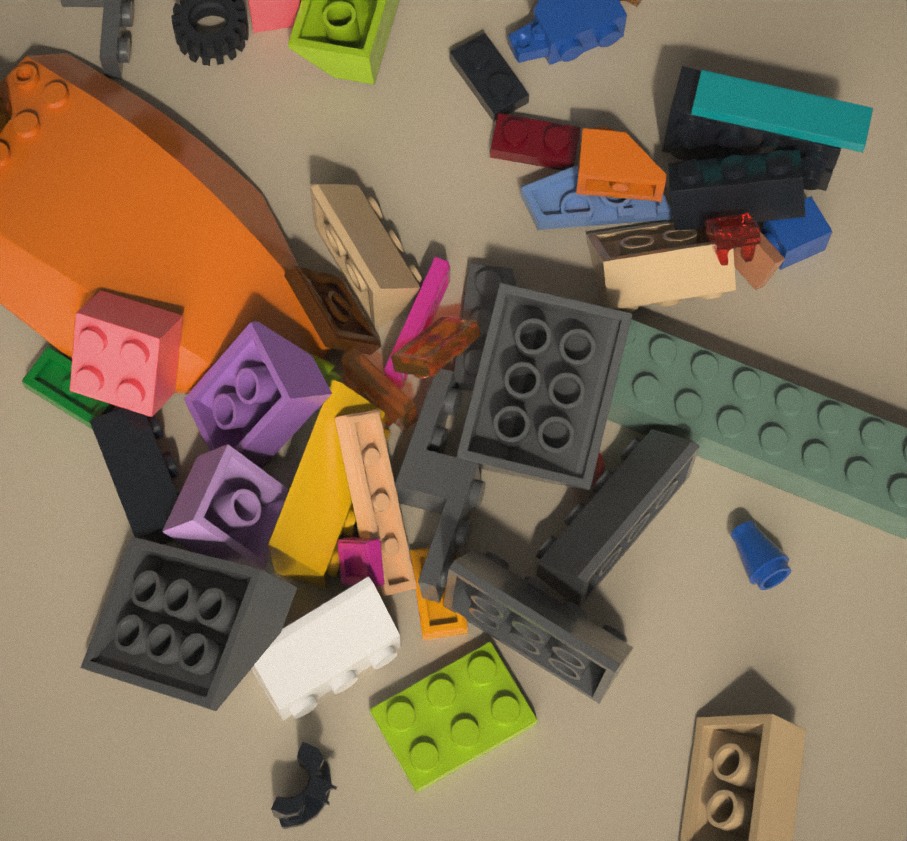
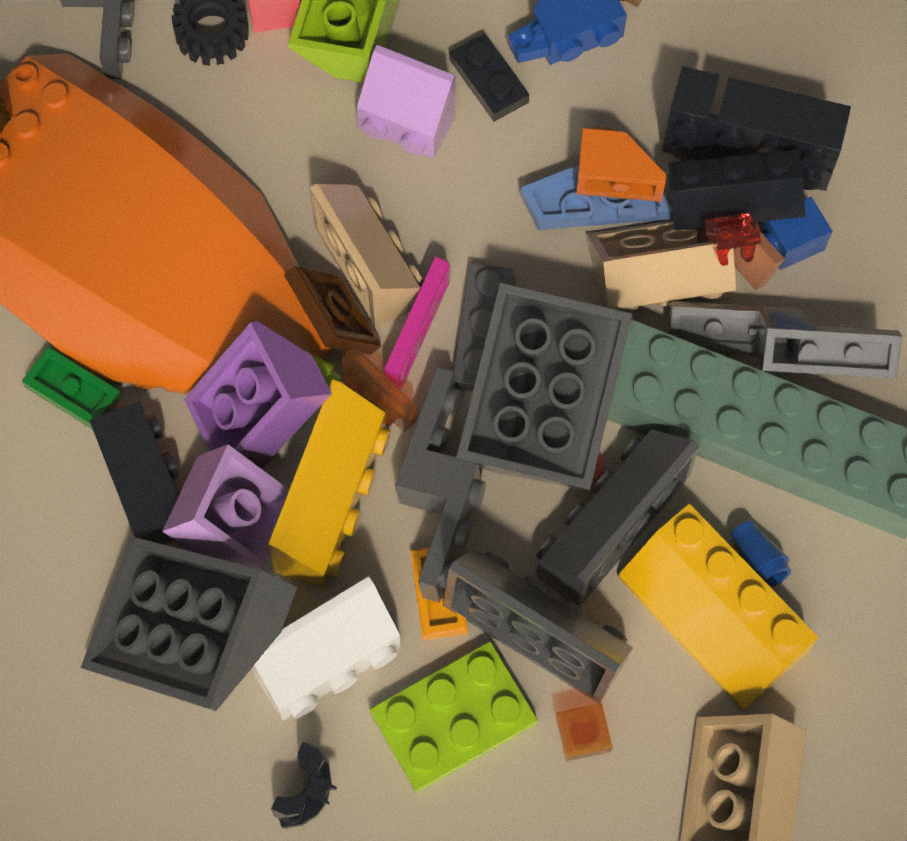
coral brick [70,290,183,417] -> none
light nougat tile [335,409,417,597] -> none
dark pink tile [337,537,385,587] -> none
clear orange plate [391,317,481,378] -> none
dark red plate [490,113,581,170] -> none
teal tile [691,70,873,153] -> none
none -> lavender slope [357,45,455,158]
none -> clear orange plate [555,702,613,762]
none -> yellow slope [618,503,819,711]
none -> dark grey bracket [668,301,902,379]

